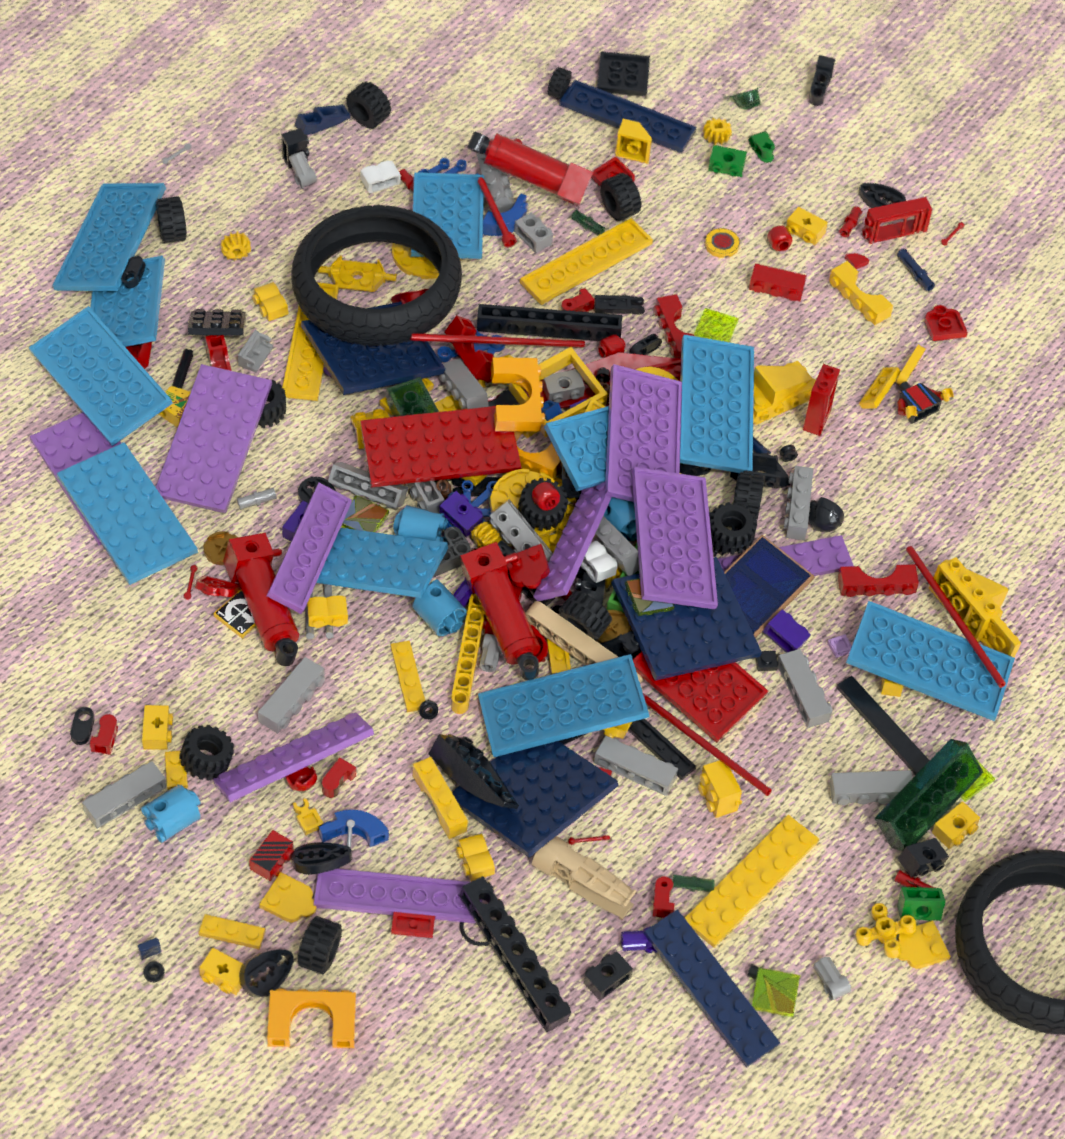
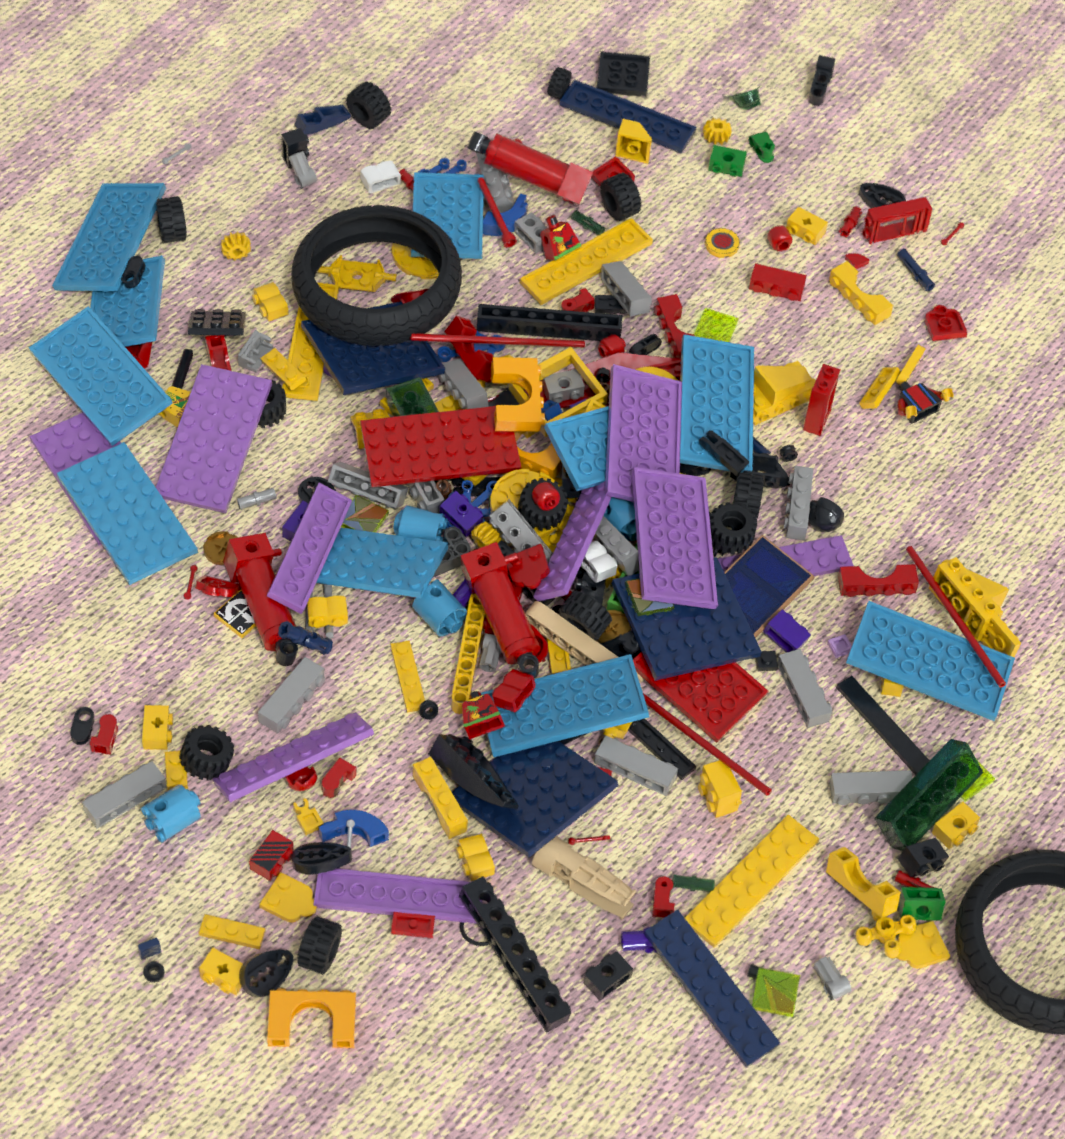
none -> yellow plate [260,348,306,391]
none -> dark blue piece [278,621,333,655]
none -> red torso [462,691,505,739]
none -> red brick [492,669,536,712]
none -> red torso [540,215,581,260]
none -> light grey brick [601,261,652,316]
none -> black hinge [699,430,750,476]
none -> yellow arch [826,846,901,918]

